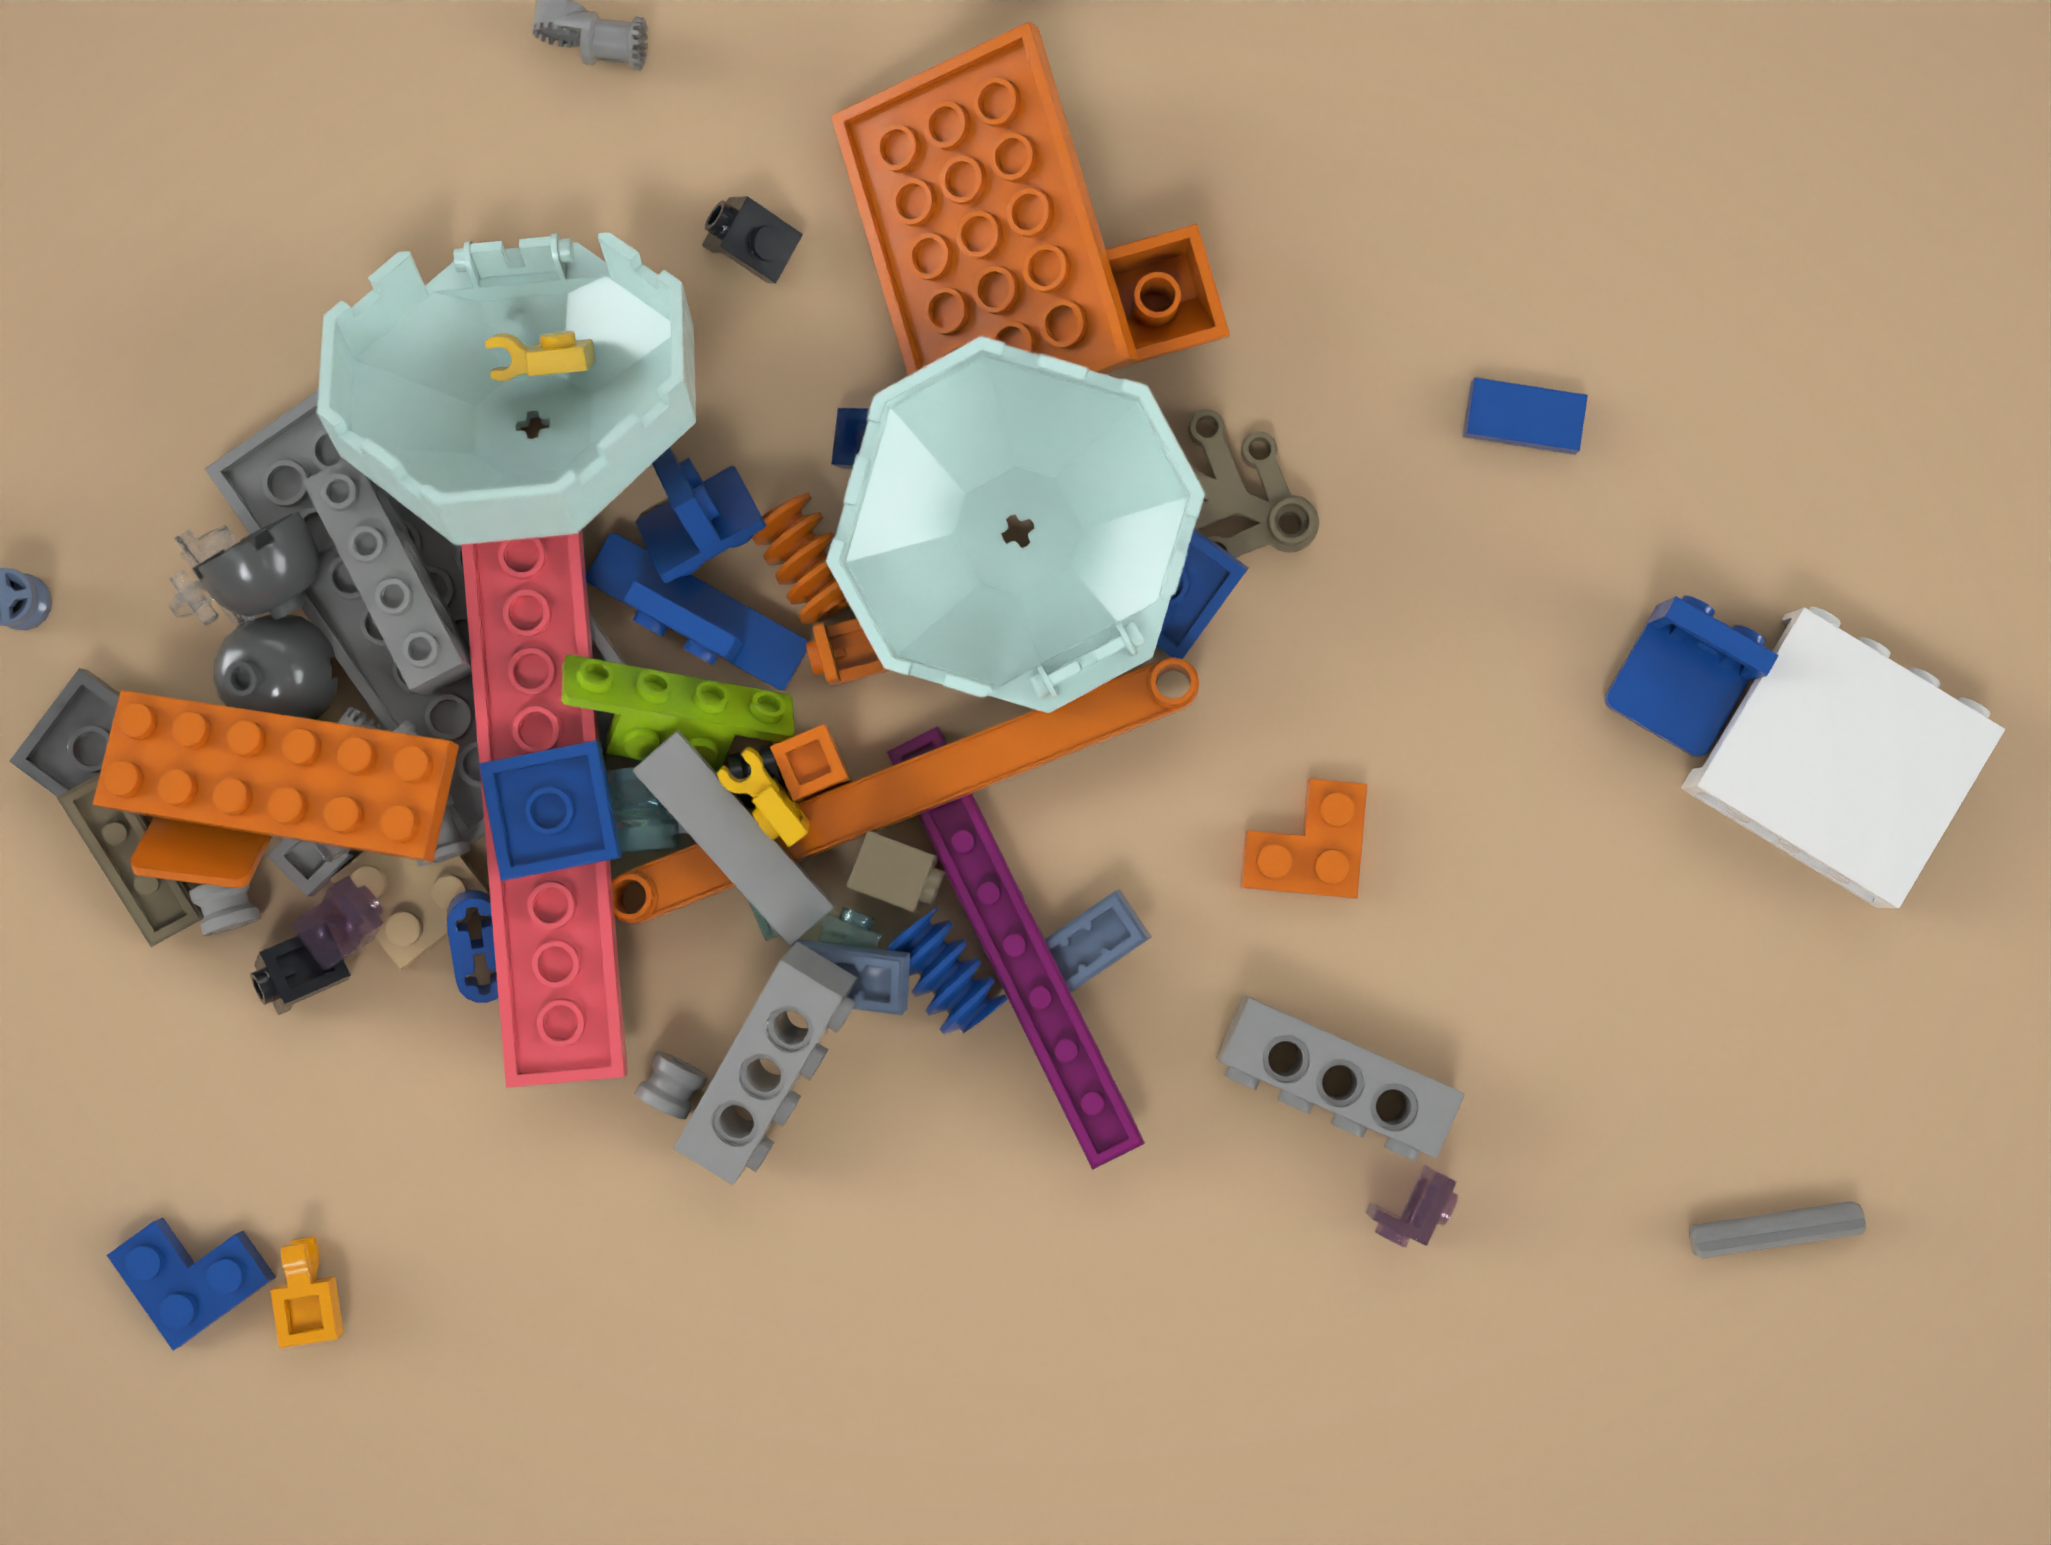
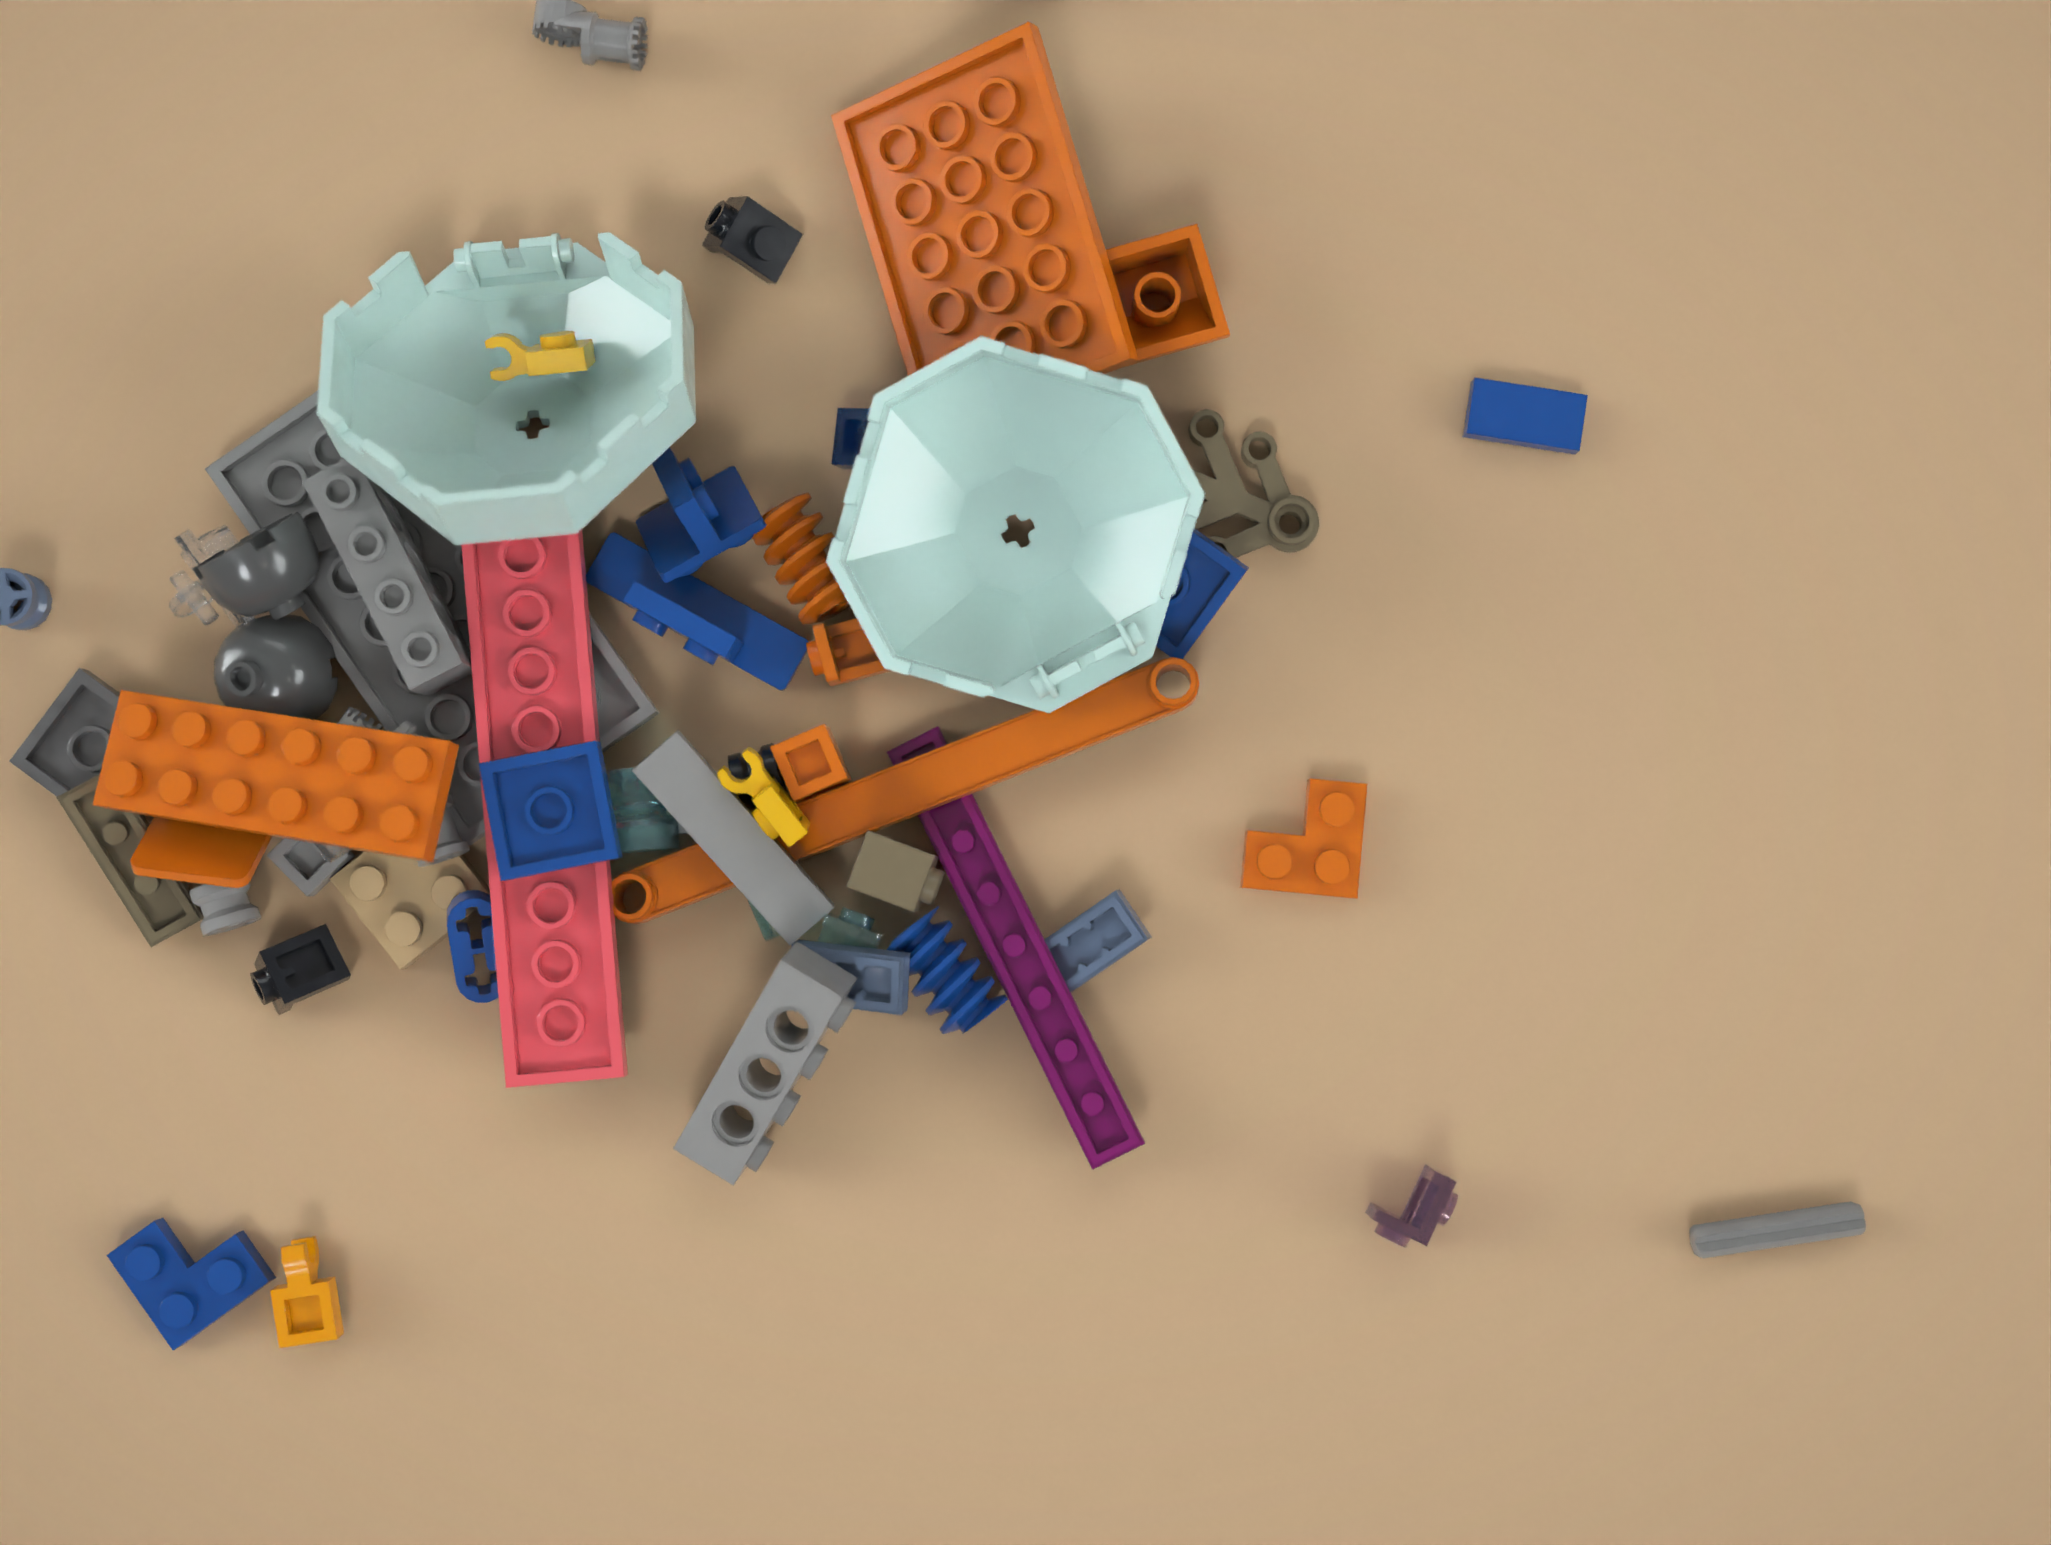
bracket [292,875,383,970] -> none
lime bracket [561,654,795,772] -> none
light grey wheel [635,1051,708,1120] -> none
light grey brick [1216,995,1465,1162] -> none
blue bracket [1605,595,1779,757] -> none
white panel [1681,607,2005,909] -> none

